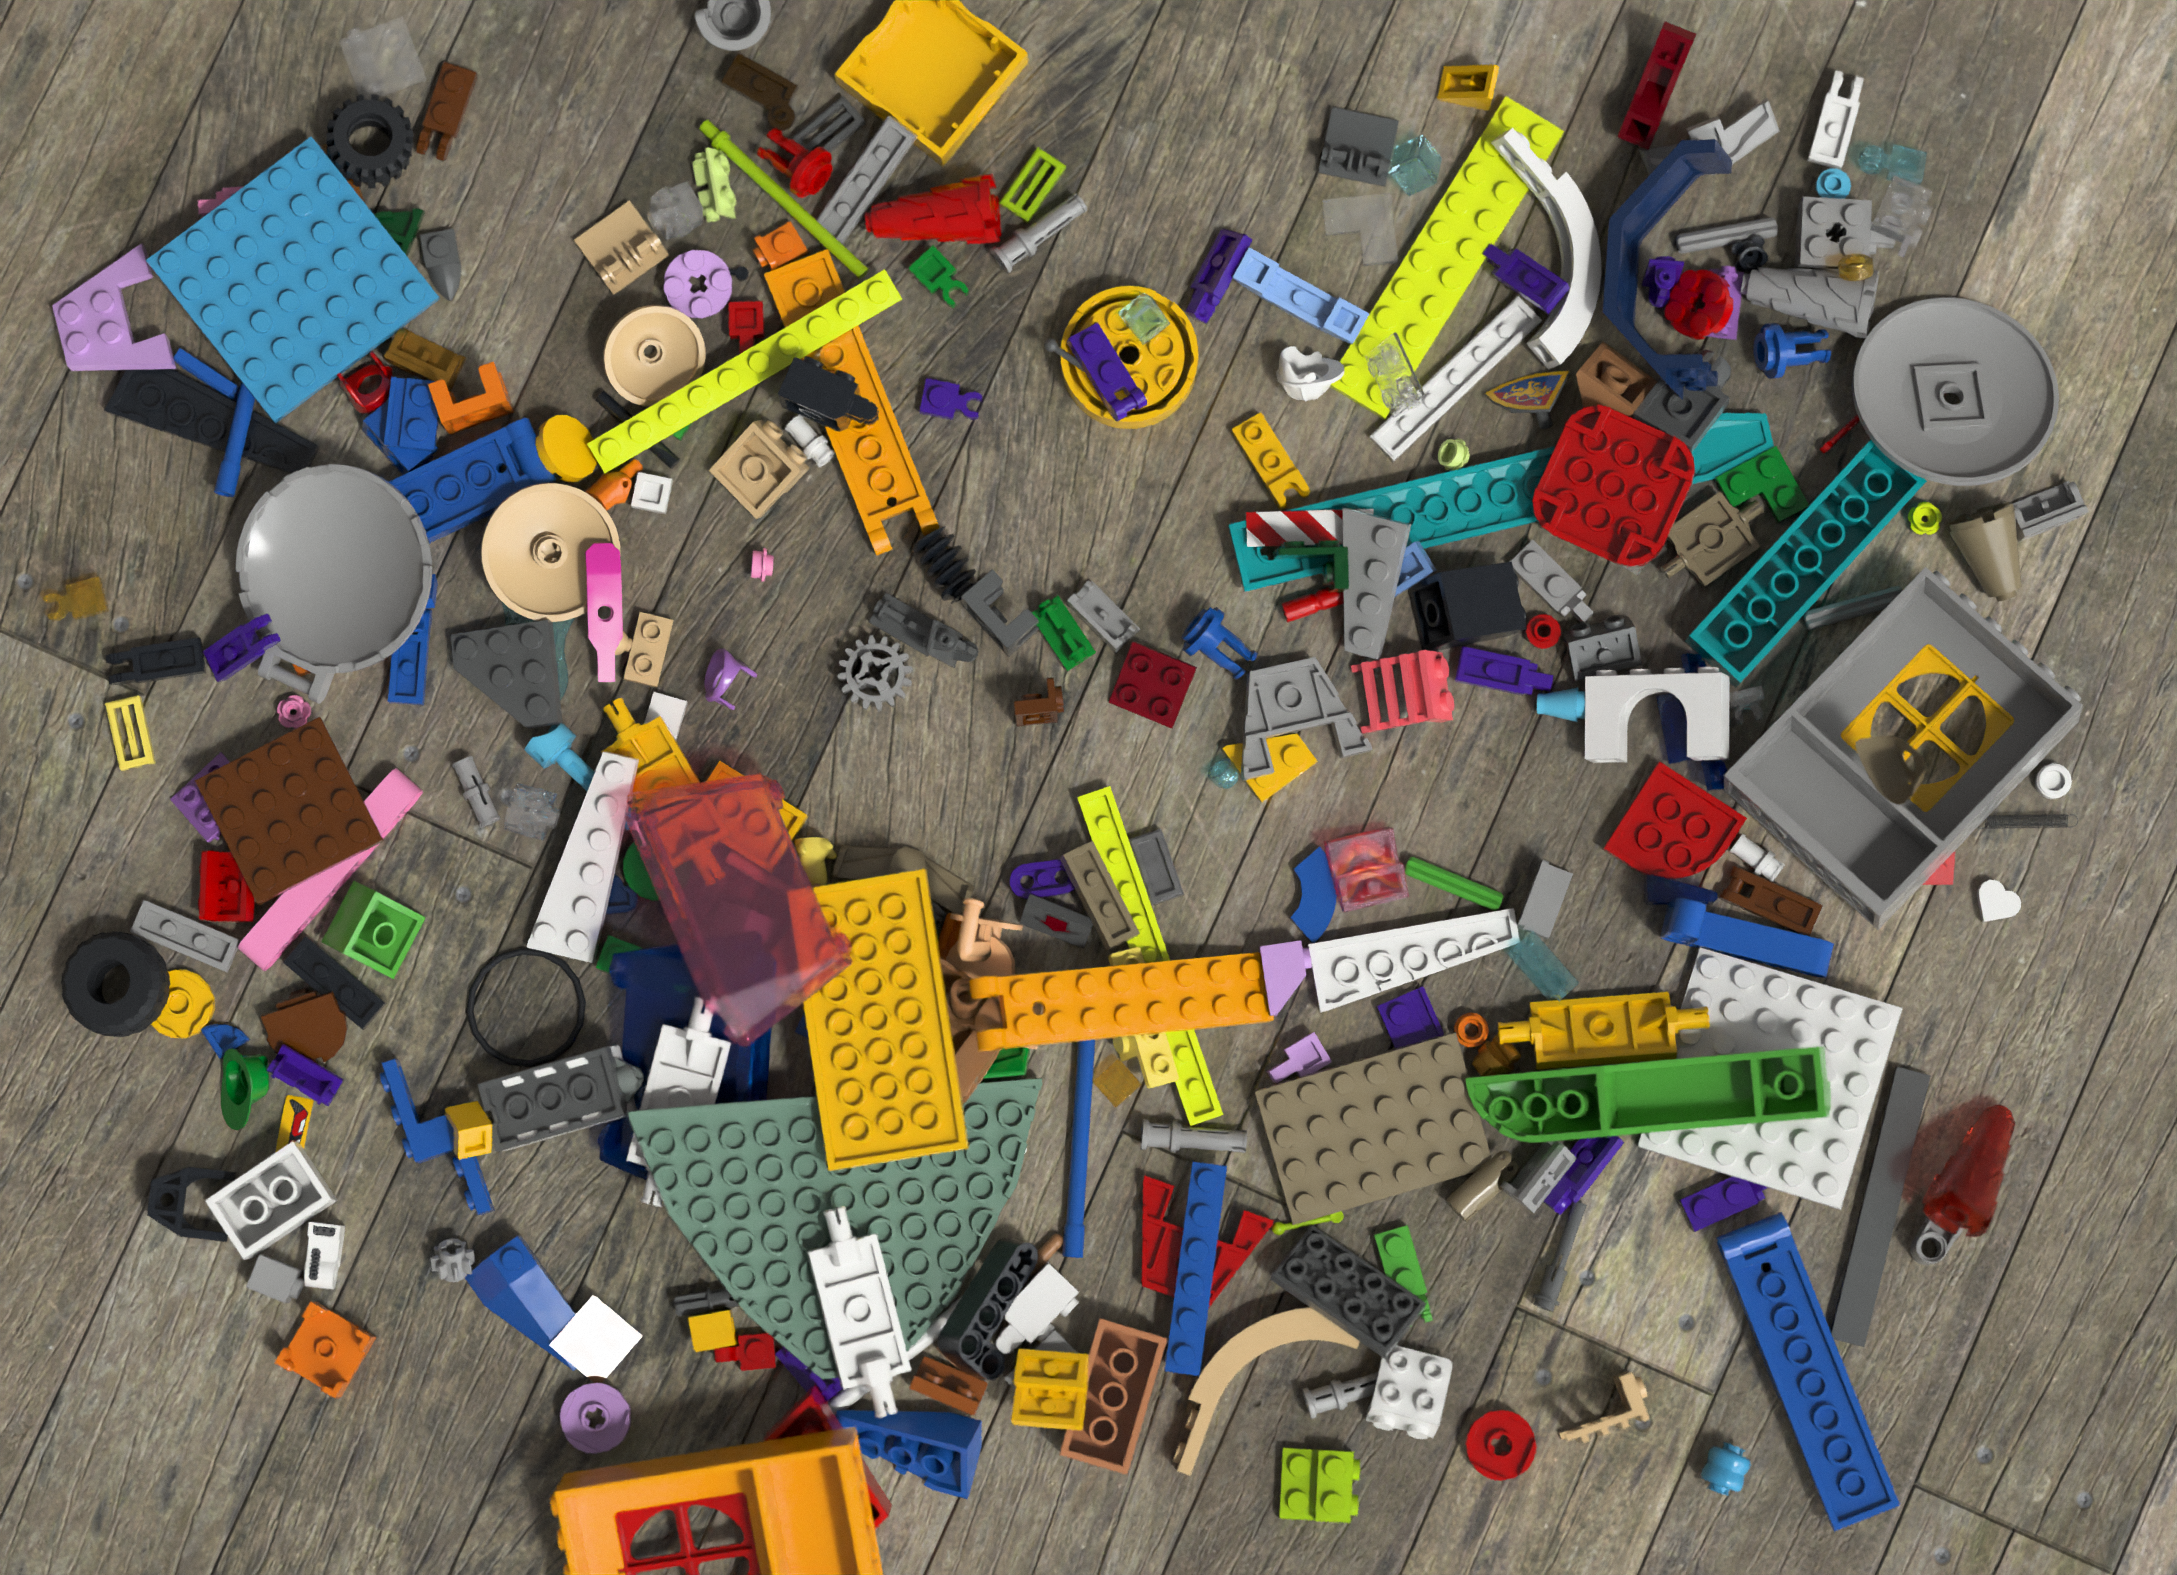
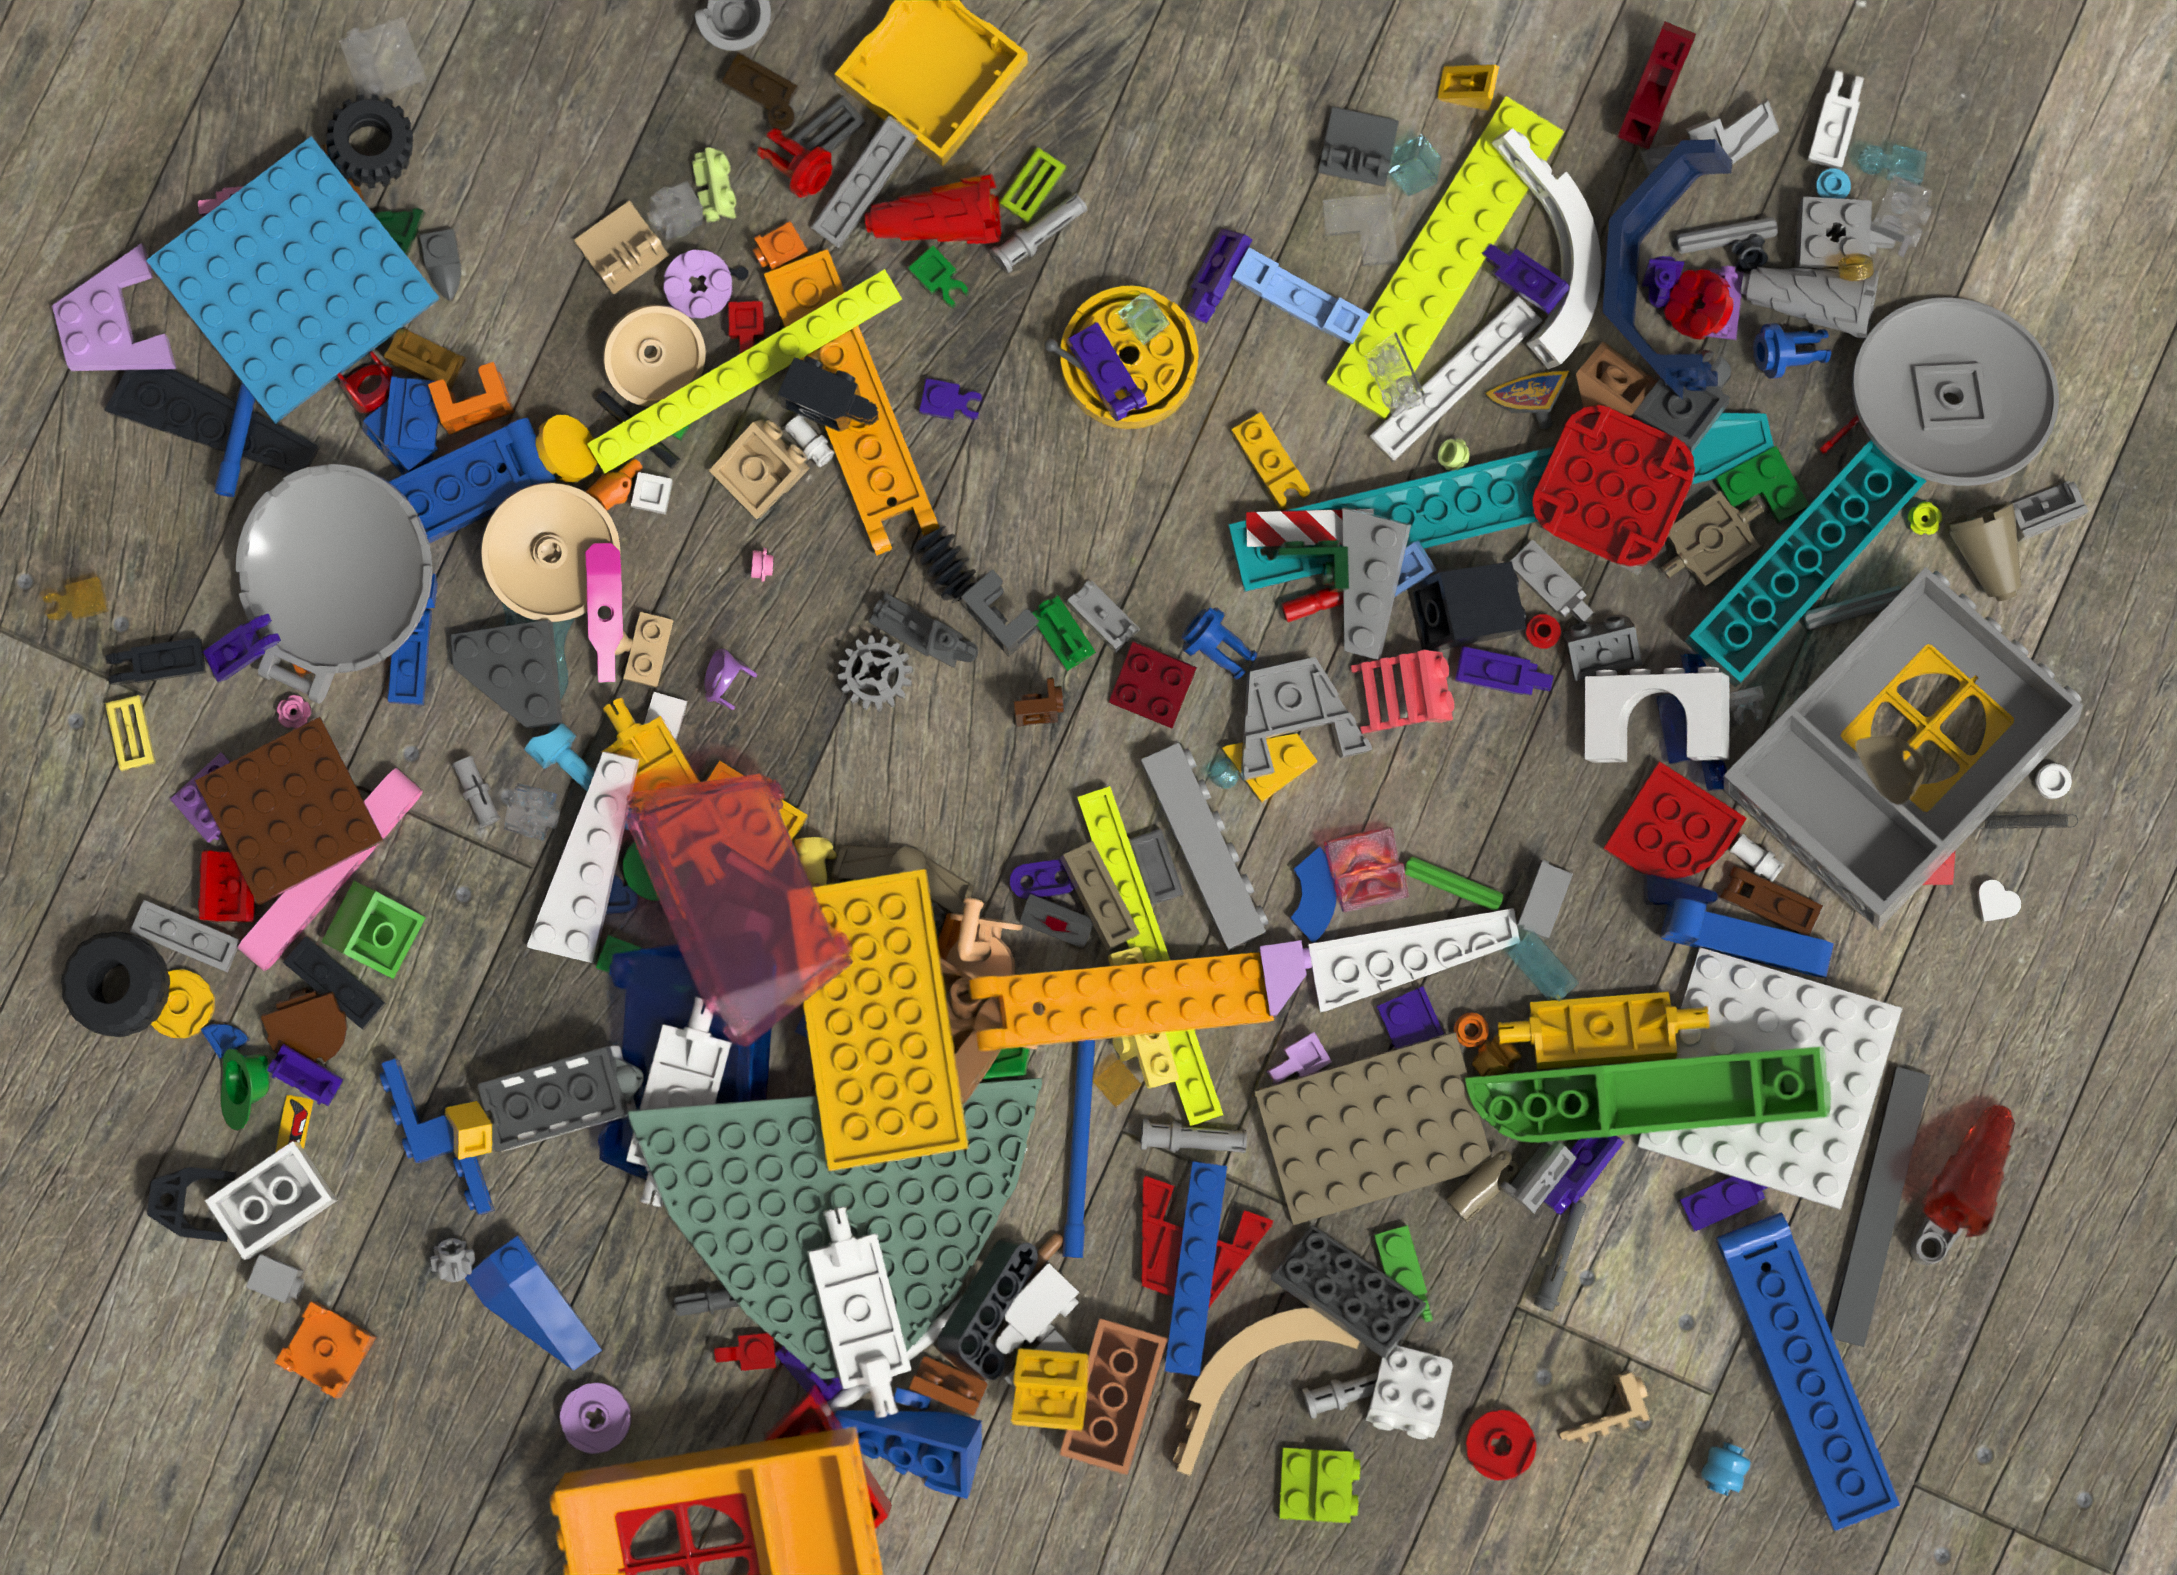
blue tile [173,348,240,401] -> none
white leg [304,1222,345,1290] -> none
reddish brown hinge [416,62,478,161] -> none
black piece [466,948,586,1067] -> none
sticker [550,1295,642,1383] -> none
yellow panel [688,1310,738,1352] -> none
lime bar [699,120,869,279] -> none
lime hinge [1272,1211,1343,1235] -> none
white piece [1276,346,1345,401] -> none
medium azure cone [1537,688,1585,722] -> none
none -> blue tile [894,1387,932,1410]
none -> light grey brick [1141,743,1269,951]

